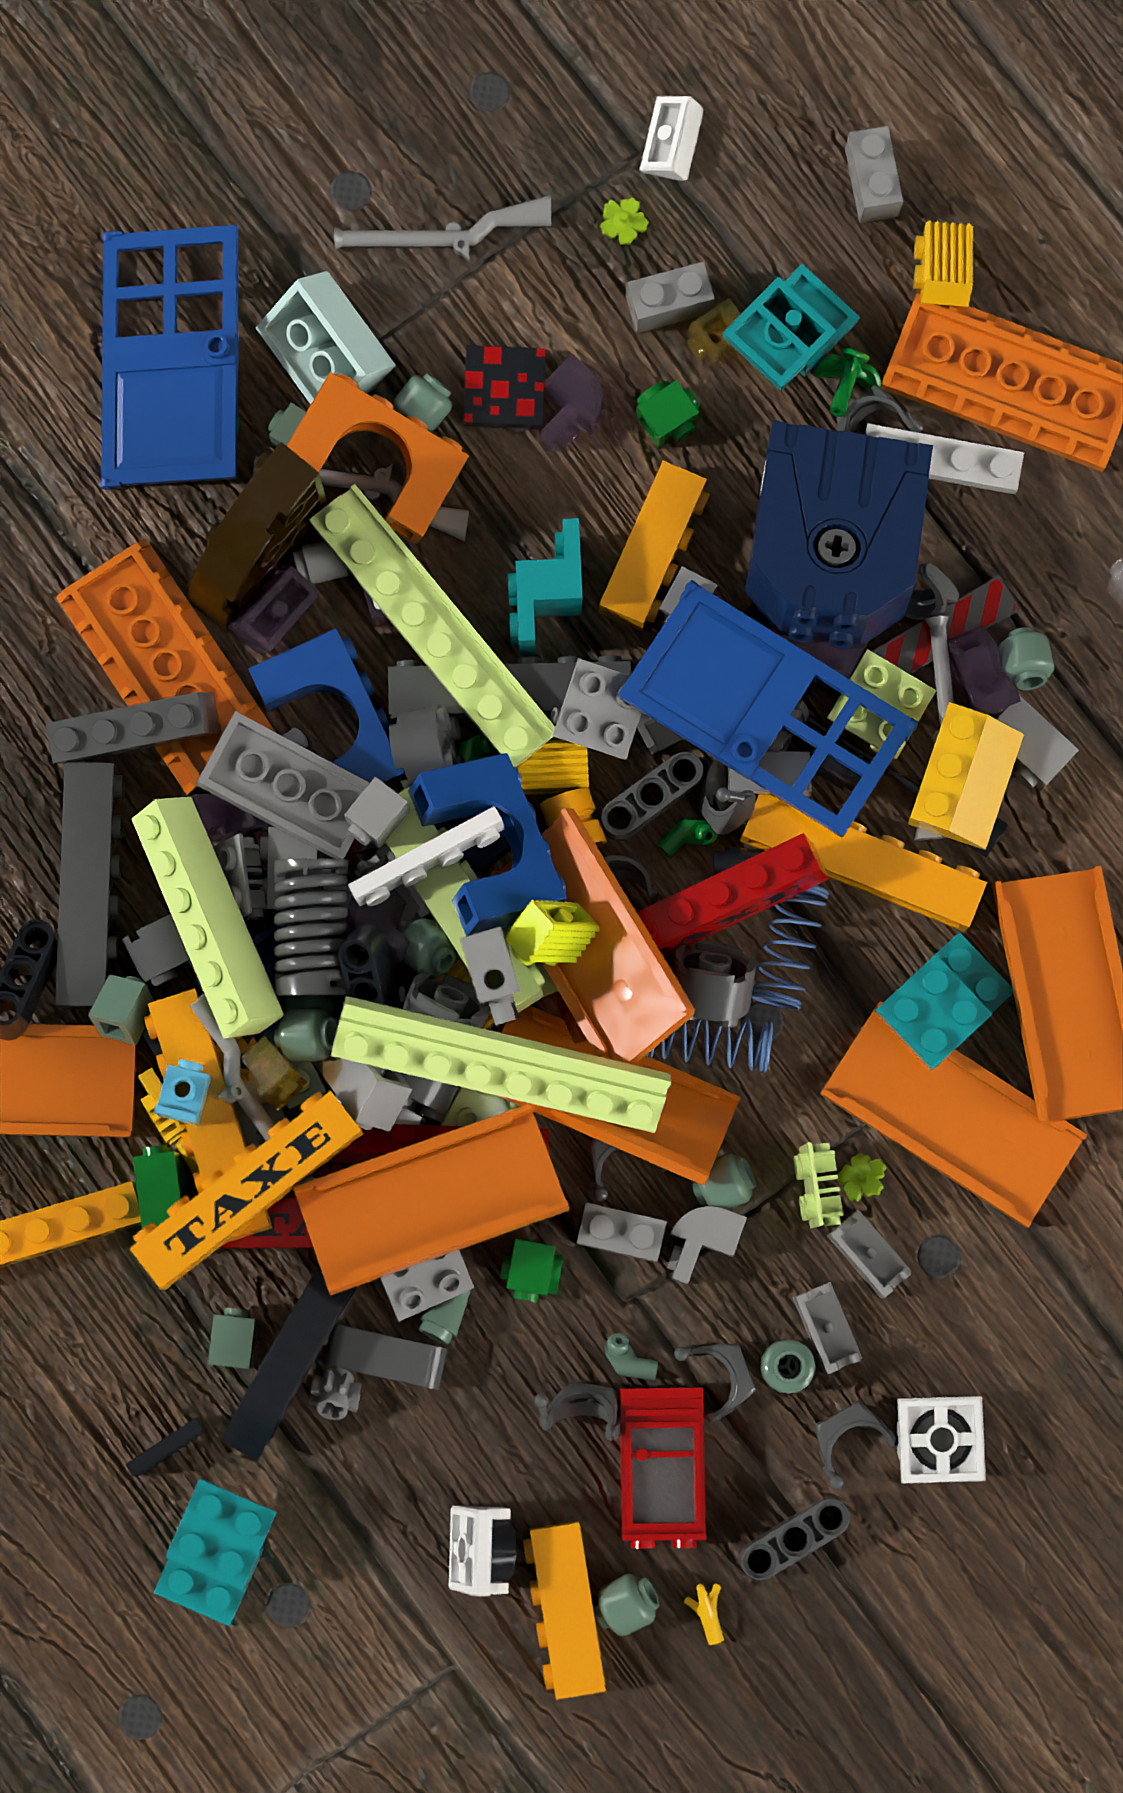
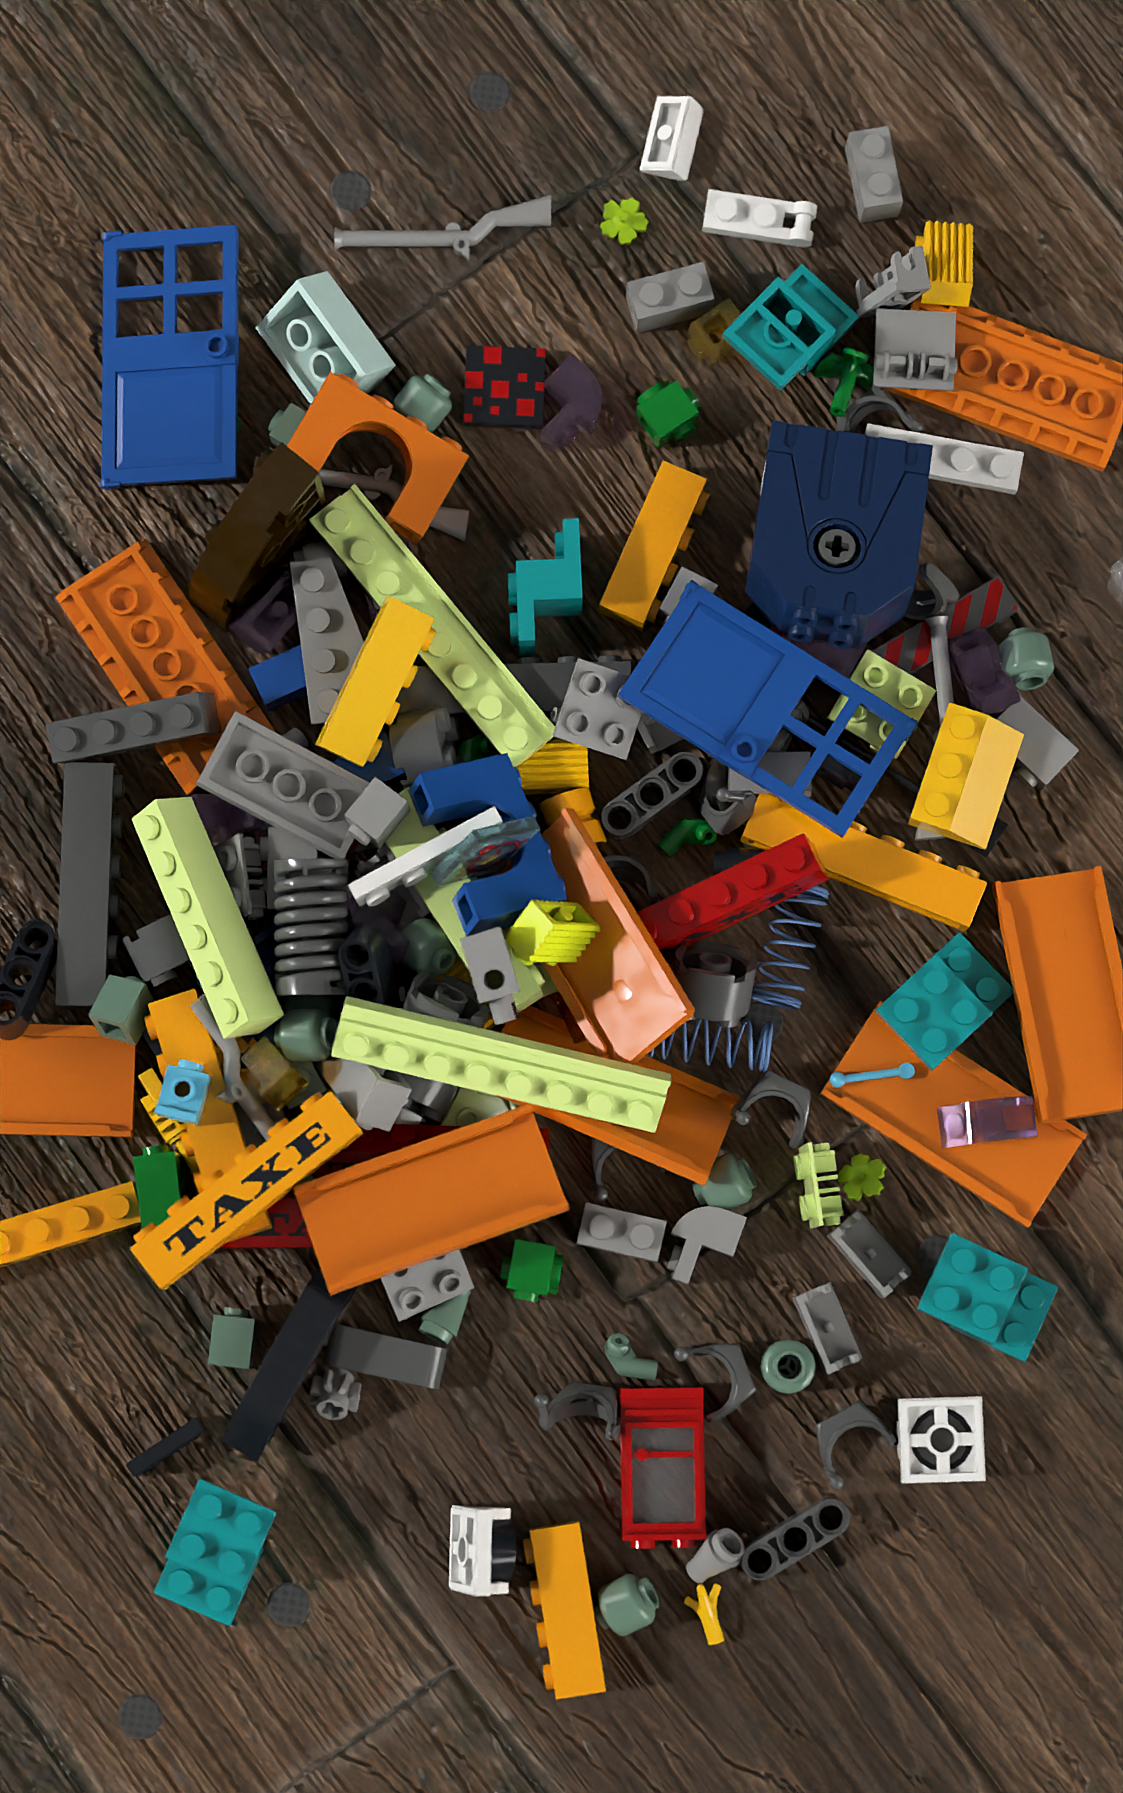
none -> light grey wing [290,557,364,725]
none -> yellow brick [315,596,436,767]
none -> clear light blue tile [431,817,540,886]
none -> light grey cone [686,1528,745,1583]
none -> white plate [702,189,817,247]
none -> dark grey helmet [730,1071,811,1149]
none -> medium azure hinge [830,1063,915,1088]
none -> light grey hinge [855,246,931,318]
none -> light grey hinge [873,309,957,391]
none -> teal bracket [917,1233,1059,1362]
none -> brick [937,1096,1038,1148]

